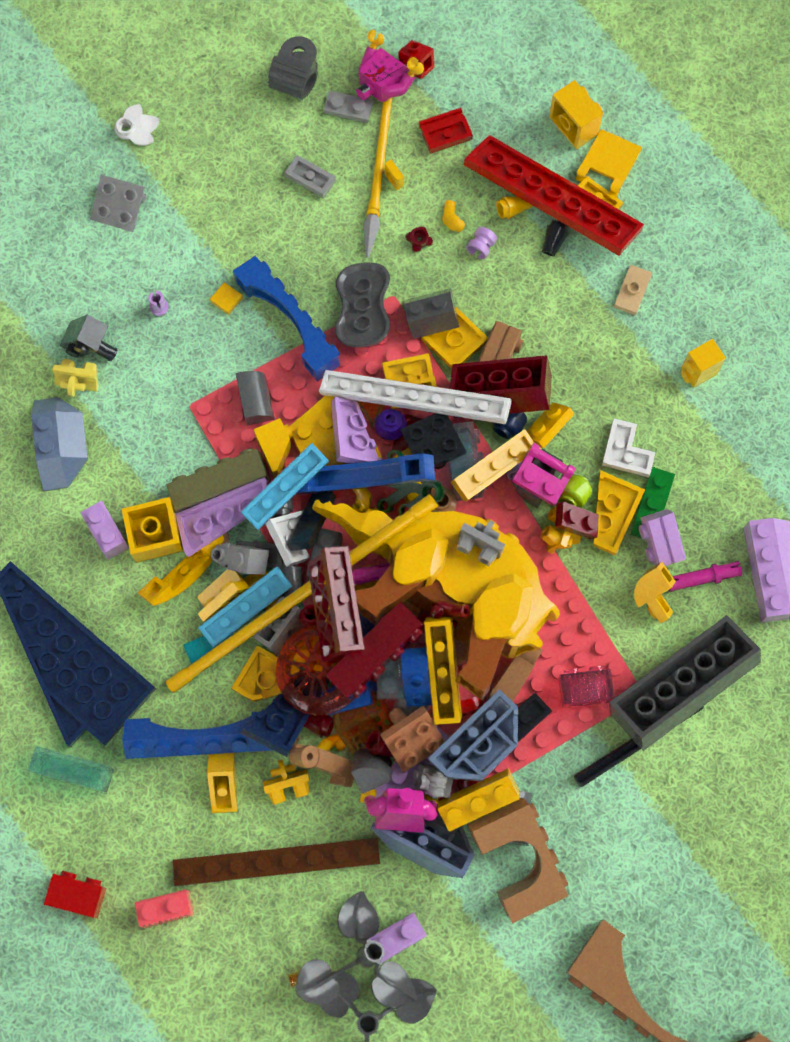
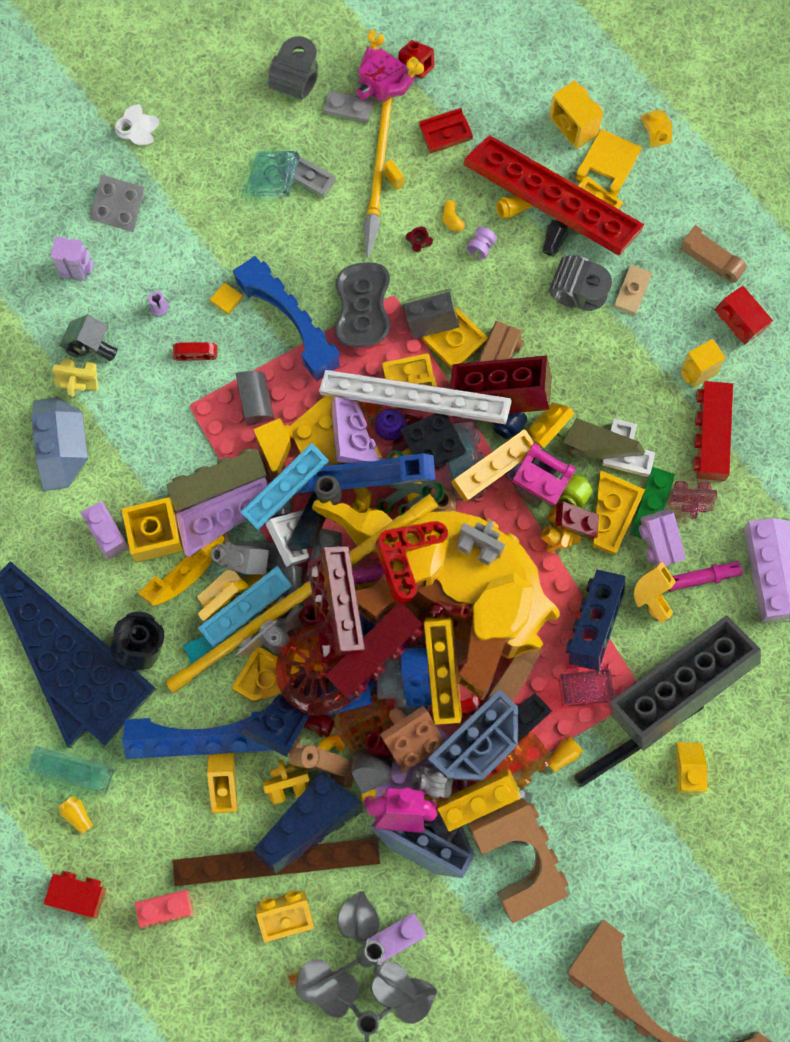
none -> lavender brick [51,237,94,281]
none -> yellow cone [58,795,93,834]
none -> black brick [111,612,164,670]
none -> red beam [172,342,218,361]
none -> light grey hinge [236,619,290,656]
none -> clear light blue plate [245,151,300,196]
none -> dark blue wedge [254,771,363,874]
none -> yellow bracket [255,890,314,943]
none -> dark grey brick [314,475,342,505]
none -> red beam [375,521,448,603]
none -> clear orange brick [494,732,553,790]
none -> yellow cone [545,736,583,773]
none -> dark grey piece [548,255,612,311]
none -> olive slope [563,418,645,460]
none -> dark blue brick [566,570,626,671]
none -> yellow bracket [641,110,672,147]
none -> clear pink hips [670,481,717,519]
none -> yellow slope [676,742,707,794]
none -> medium nougat leg [680,225,747,283]
none -> red brick [693,381,733,481]
none -> red brick [714,286,773,345]

